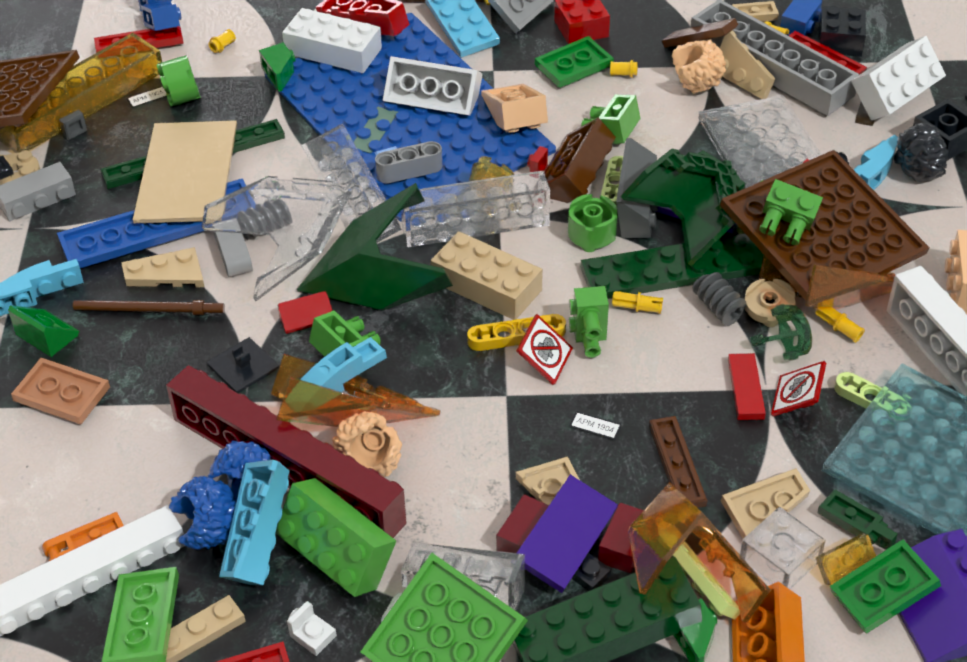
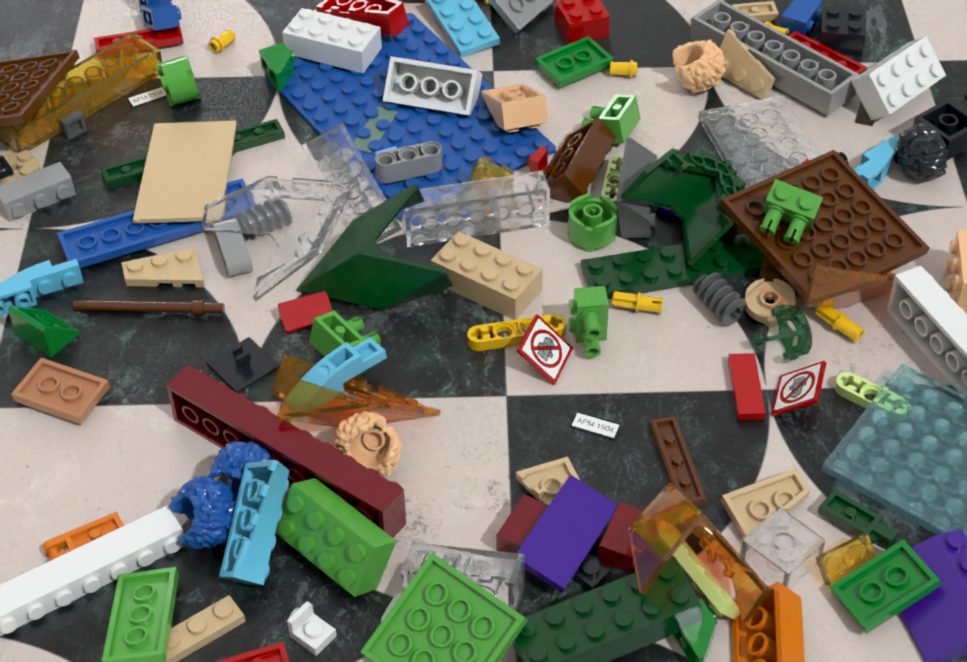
reddish brown tile [662,18,738,48] -> none

